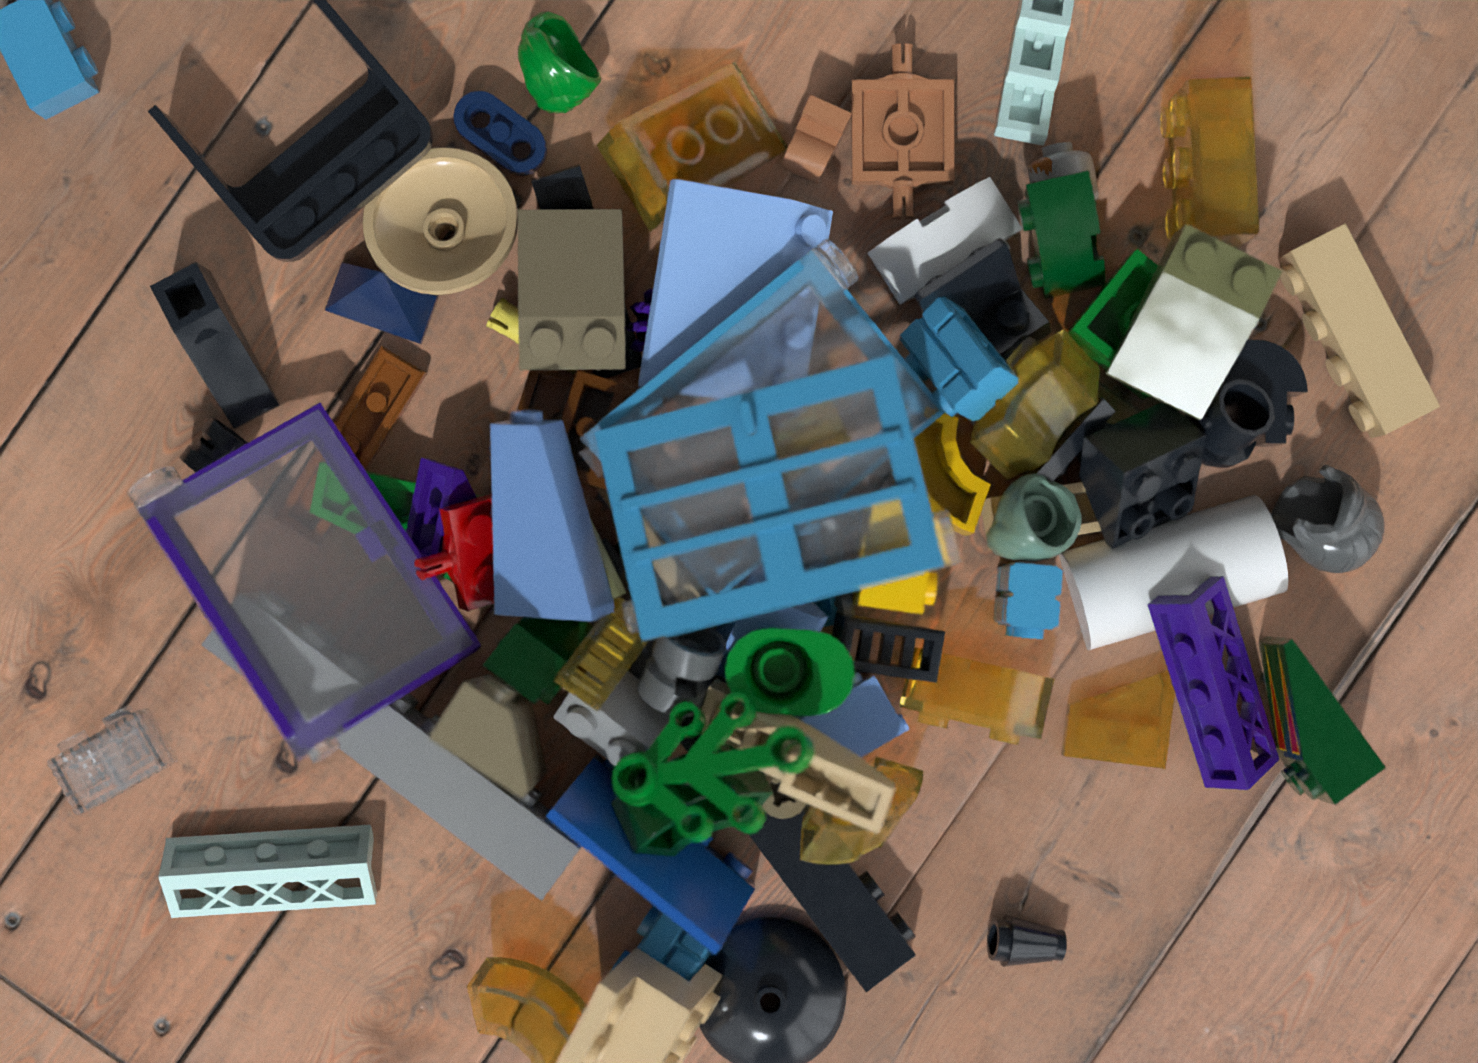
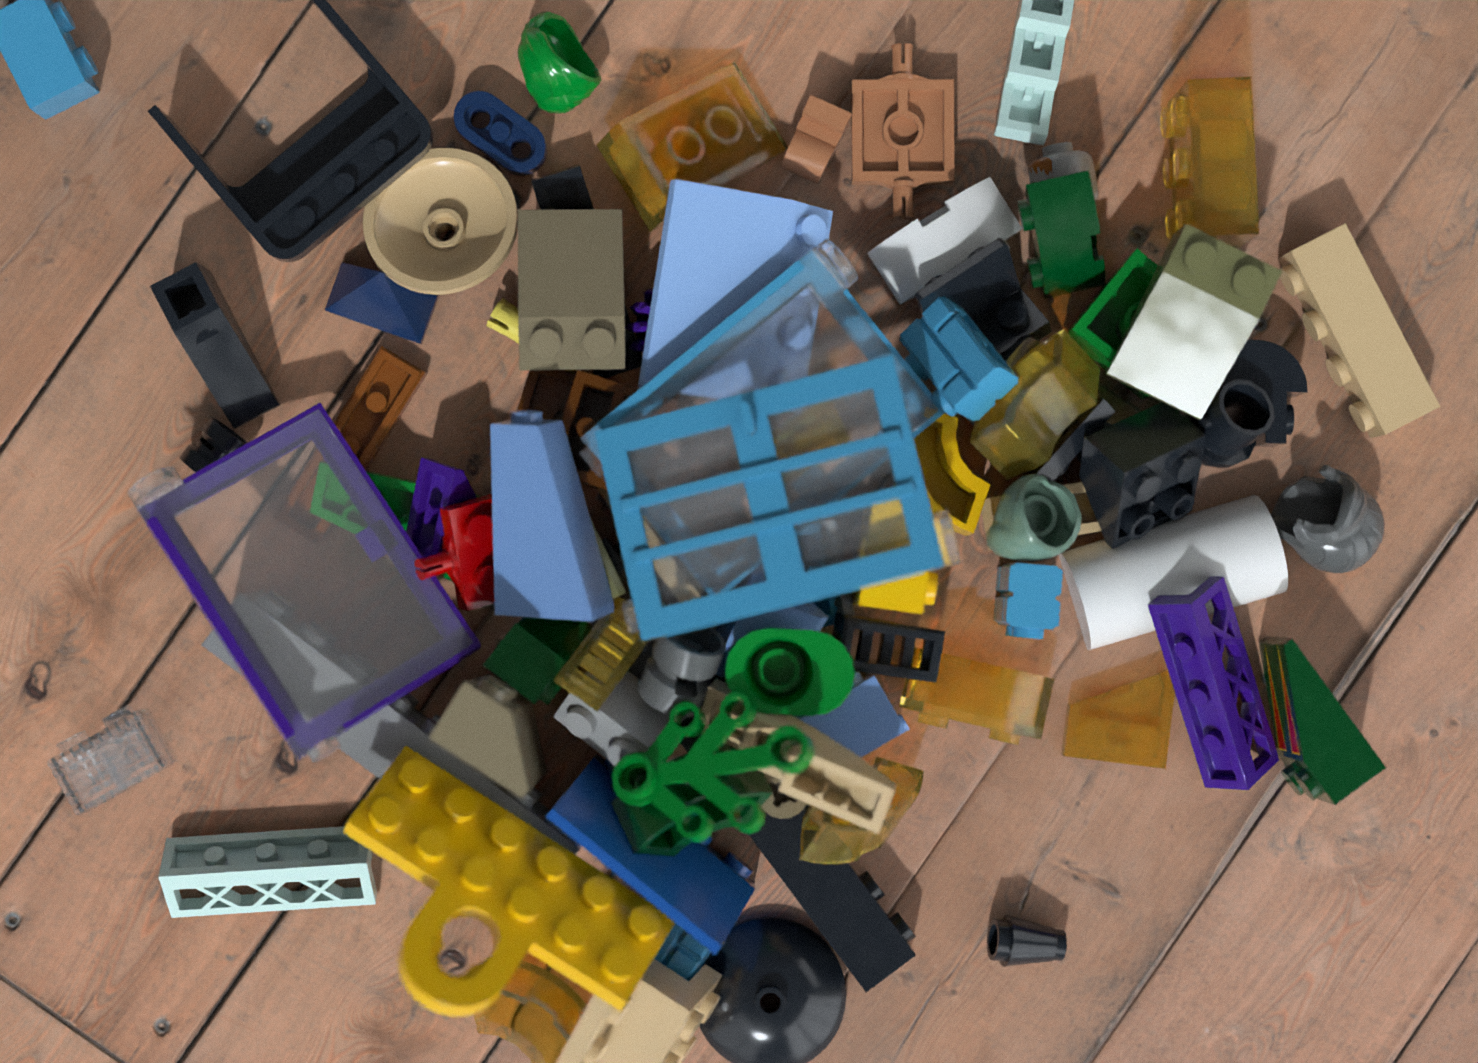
none -> yellow plate [343,745,675,1016]

